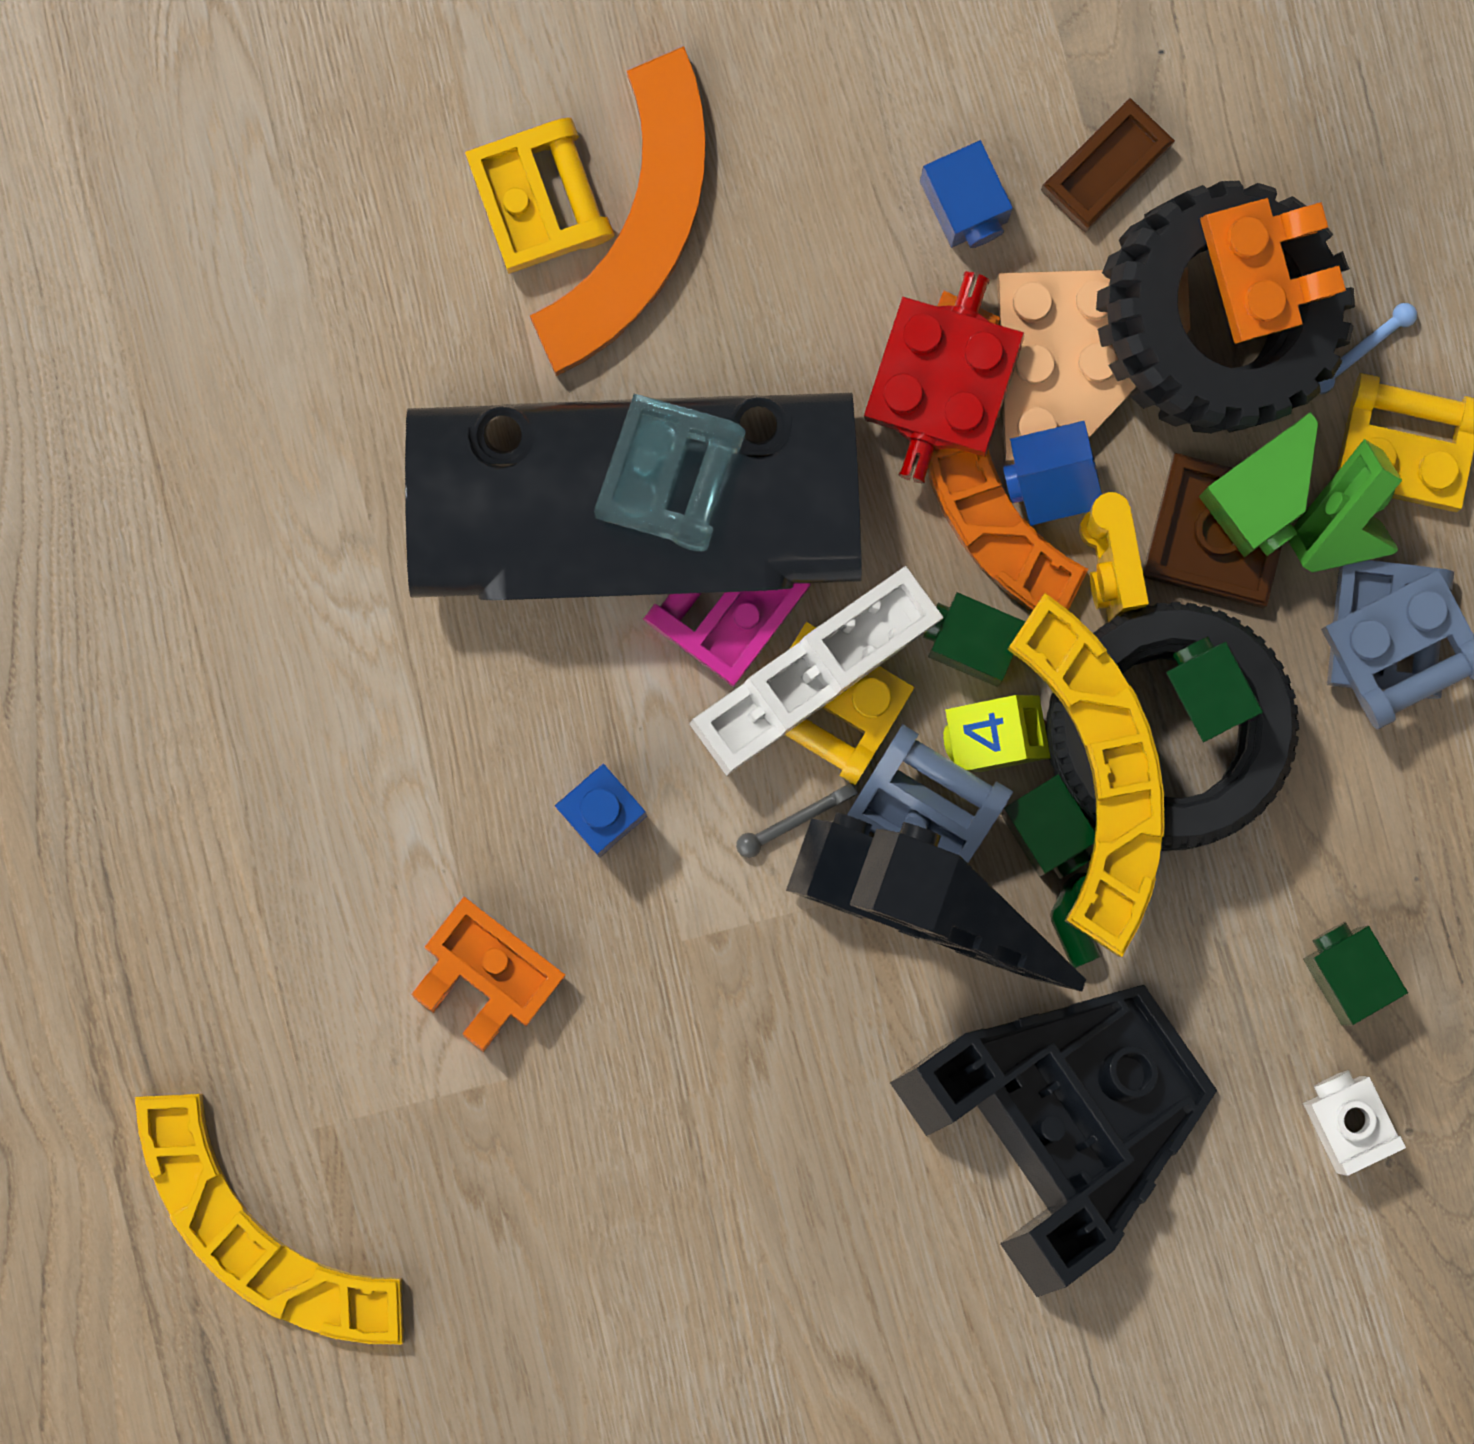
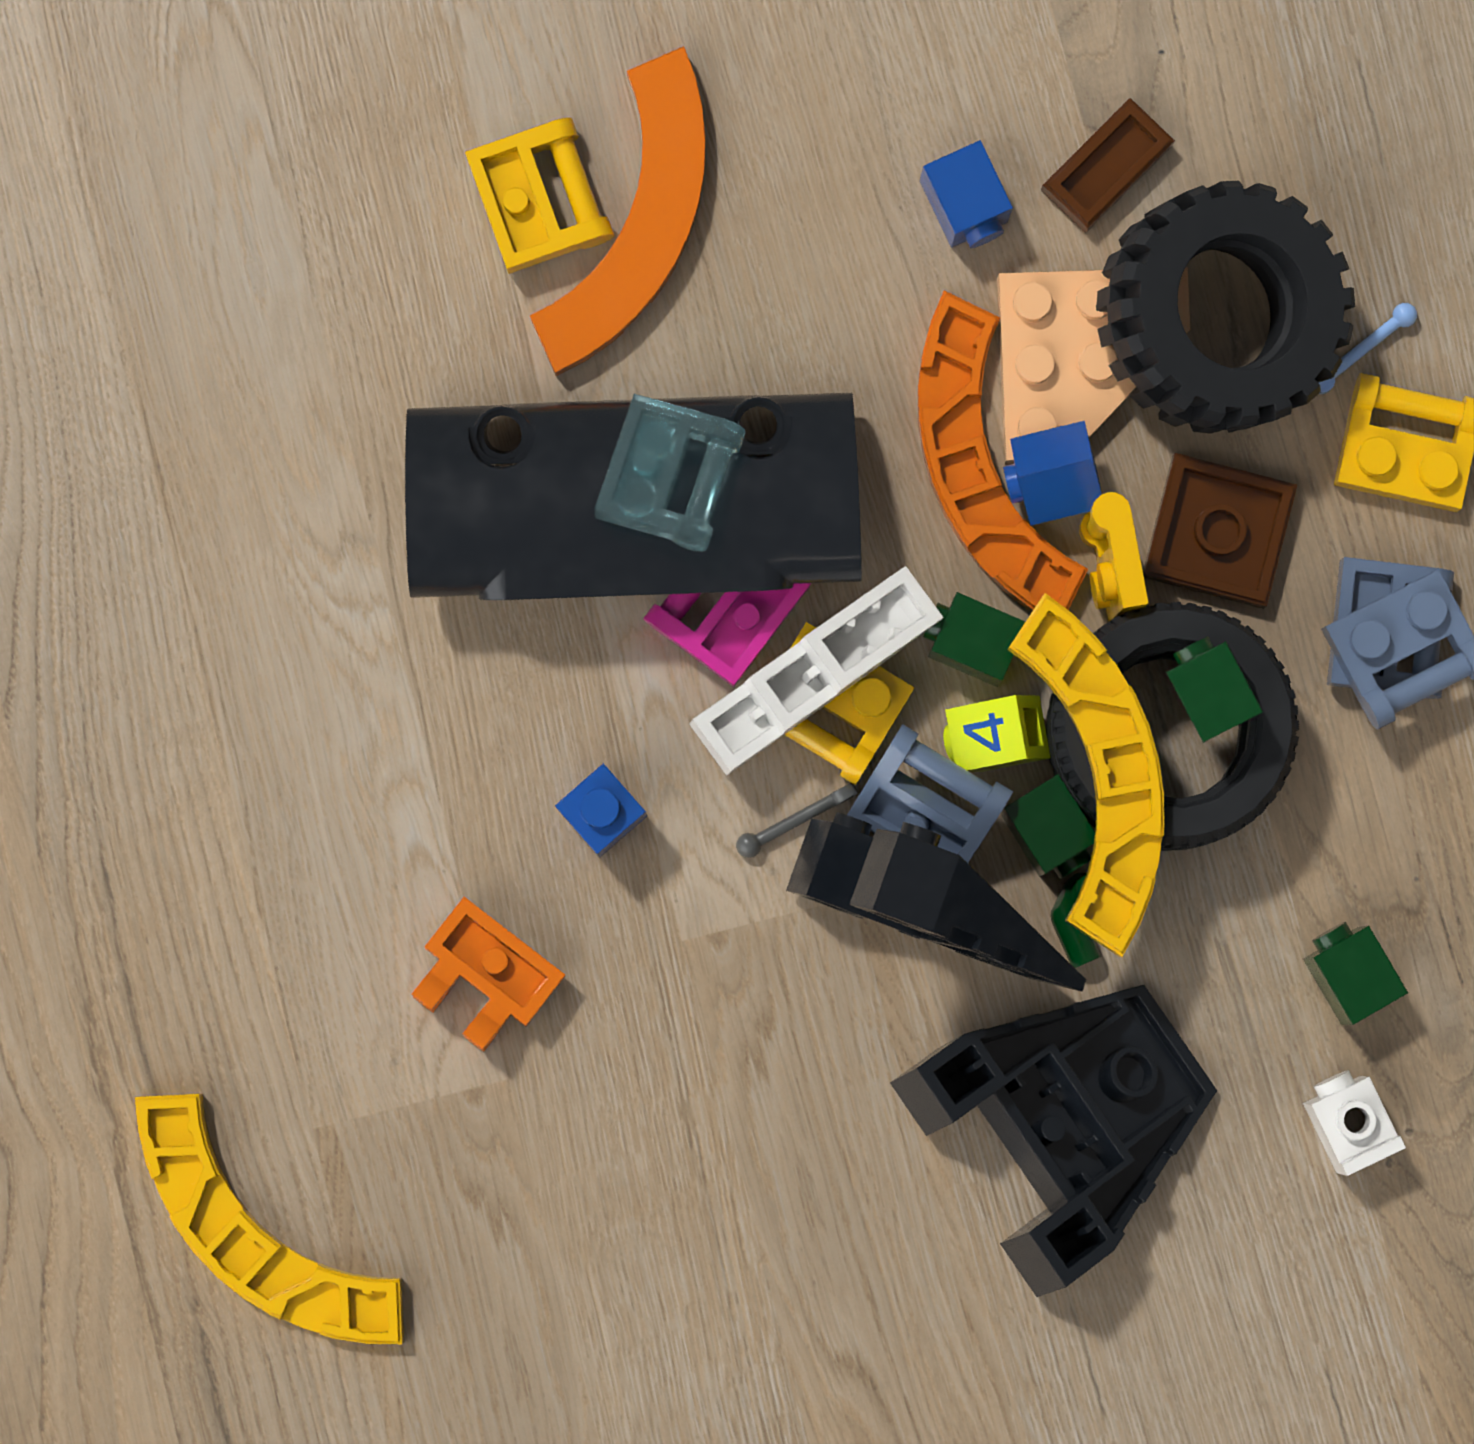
red plate [864,271,1024,484] -> none
bright green slope [1199,412,1318,558] -> none
orange plate [1200,198,1346,344] -> none
bright green slope [1289,439,1402,573] -> none

